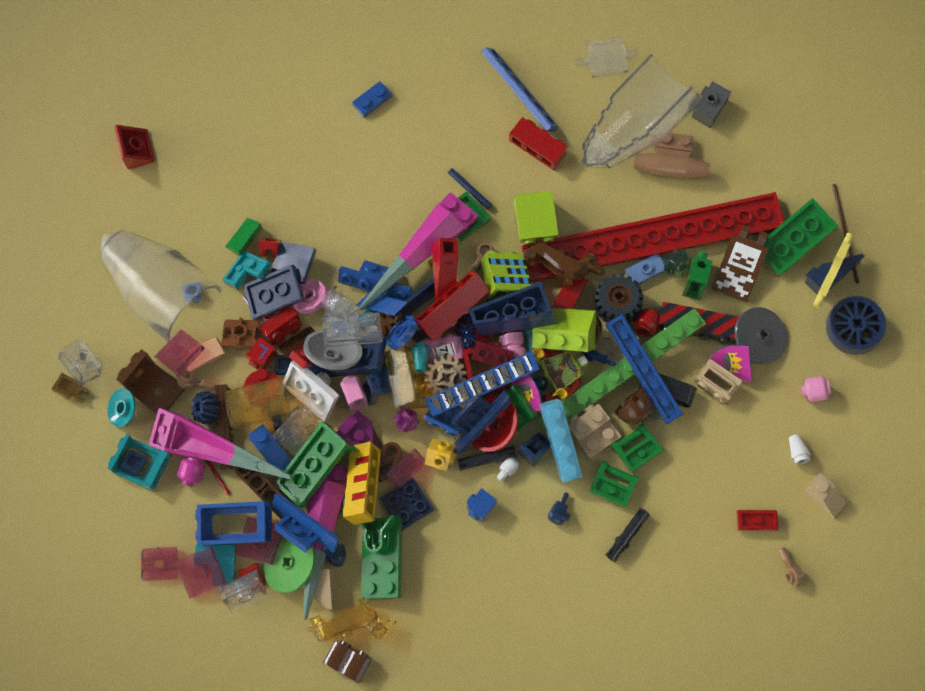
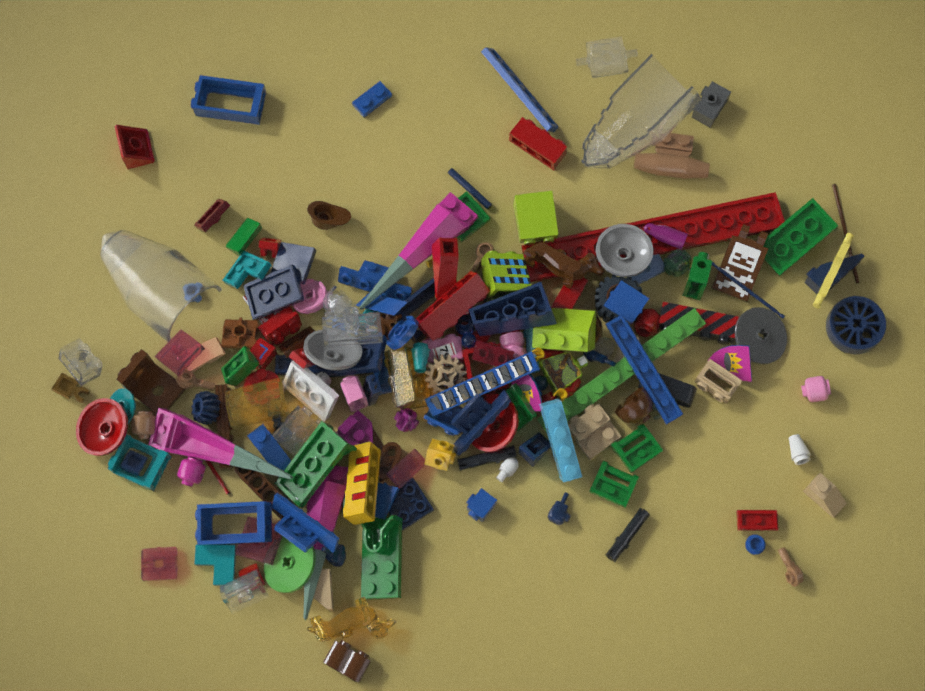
clear pink plate [175,546,226,599] -> none
none -> red dish [76,398,128,456]
none -> medium nougat head [131,411,156,439]
none -> blue piece [191,75,266,125]
none -> dark red plate [194,199,231,233]
none -> green slope [221,346,259,386]
none -> reddish brown piece [307,201,351,230]
none -> blue piece [375,482,399,520]
none -> light grey dish [596,224,653,277]
none -> blue piece [603,280,649,325]
none -> magenta piece [644,223,688,250]
none -> dark blue piece [712,261,785,319]
none -> blue plate [745,535,766,555]

